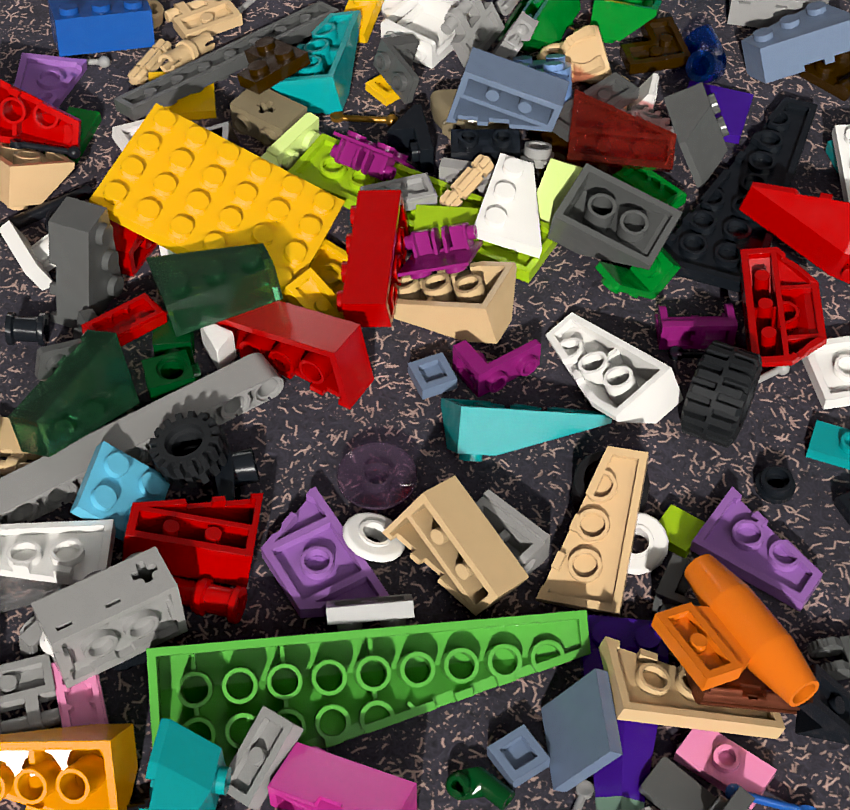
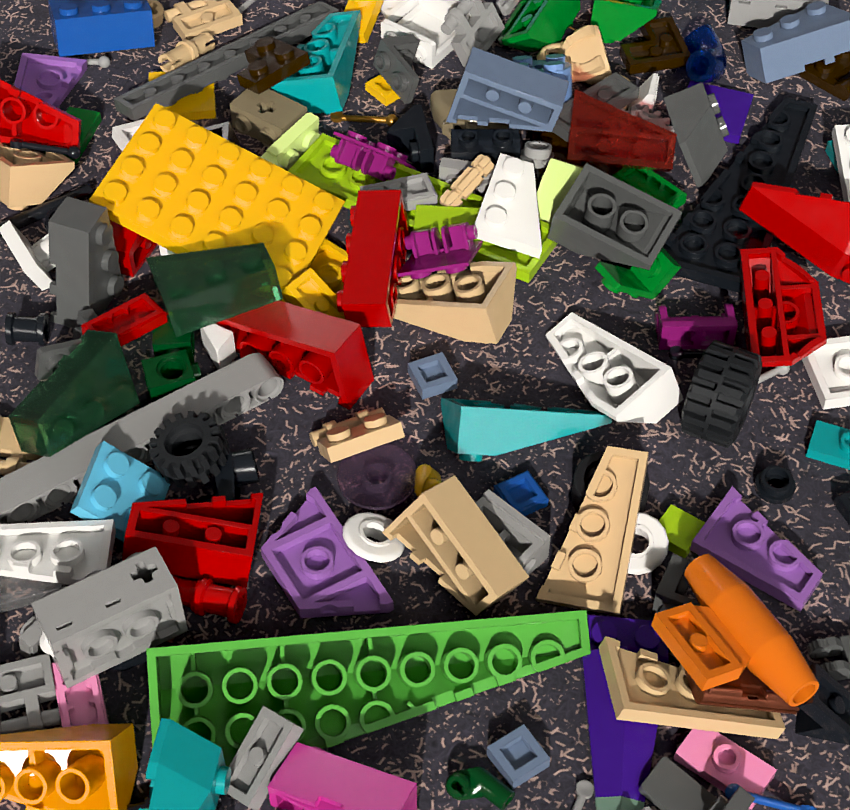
tan axle [128,38,172,87] -> none
plate [326,594,415,631] -> none
magenta bracket [452,339,541,398] -> none
light grey hinge [492,11,539,59] -> none
sand blue tile [541,668,623,792] -> none
none -> tan plate [309,407,405,463]
none -> yellow arm [414,464,442,497]
none -> blue tile [493,470,549,516]

